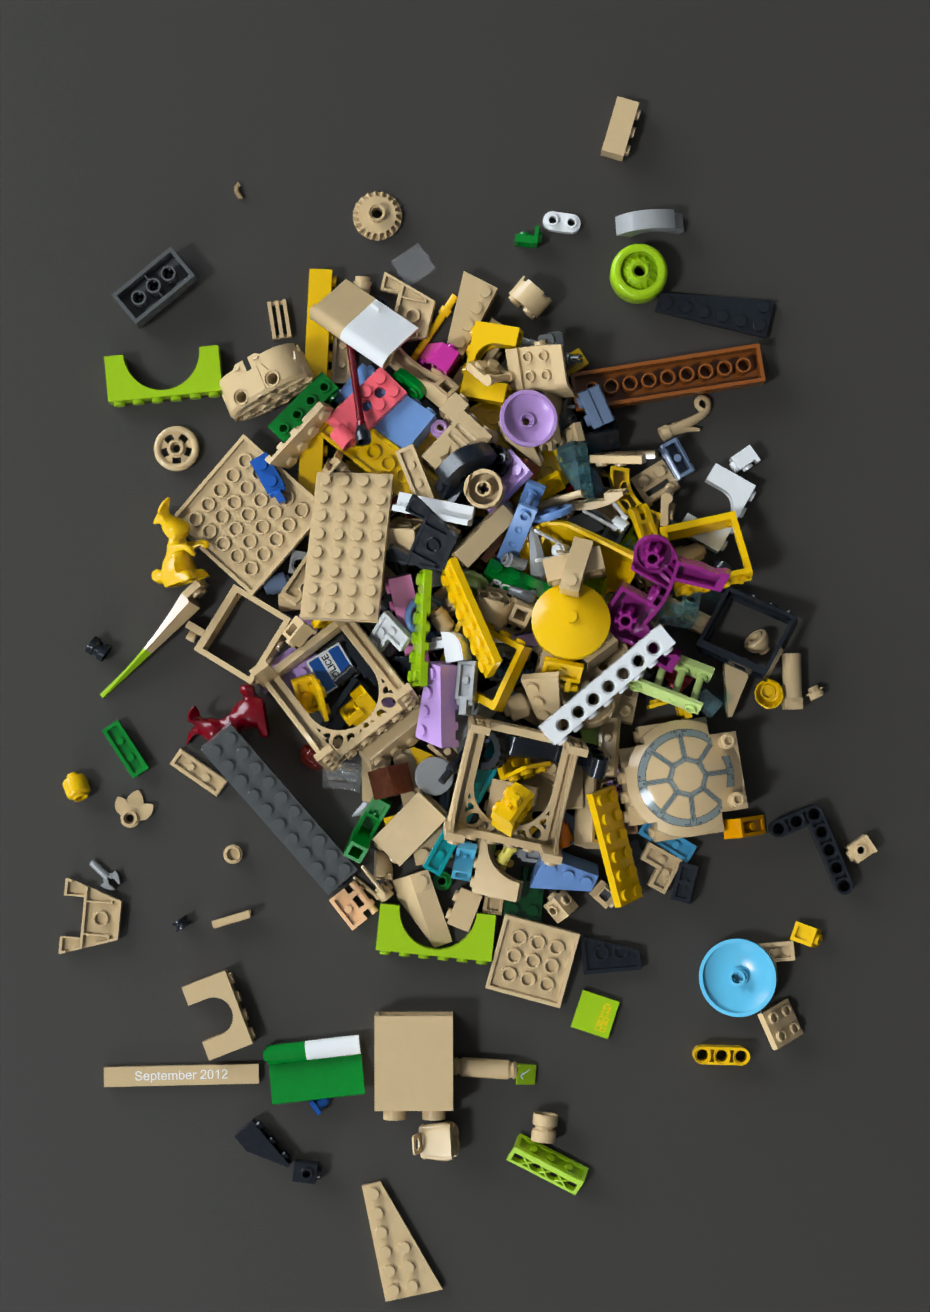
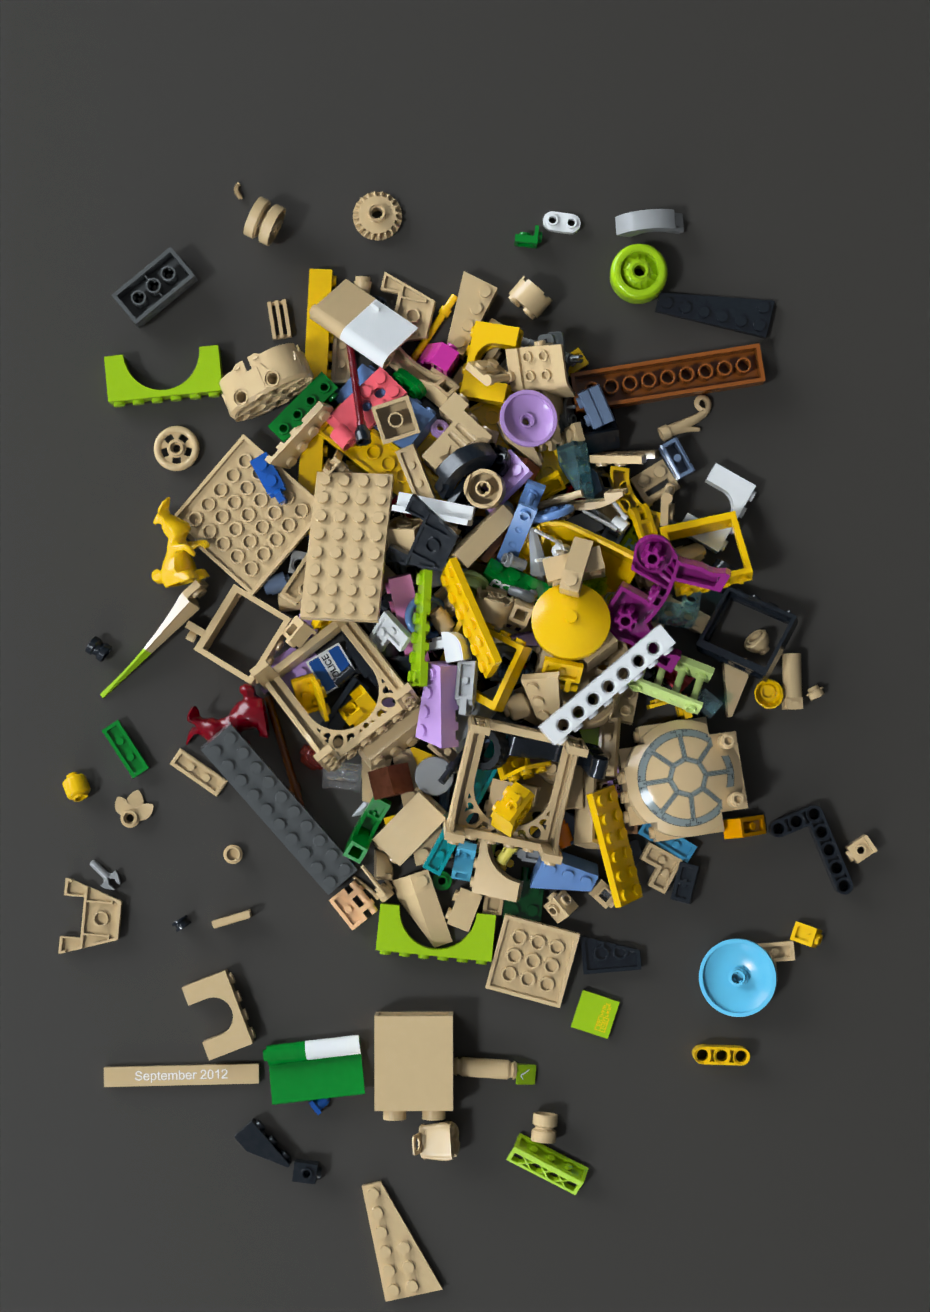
clear piece [391,243,436,286] -> none
tan brick [601,96,641,161] -> none
white brick [729,445,761,473] -> none
tan plate [757,998,803,1050] -> none
none -> tan wheel [243,196,286,246]
none -> reddish brown bar [264,696,304,805]
none -> tan brick [371,395,420,445]

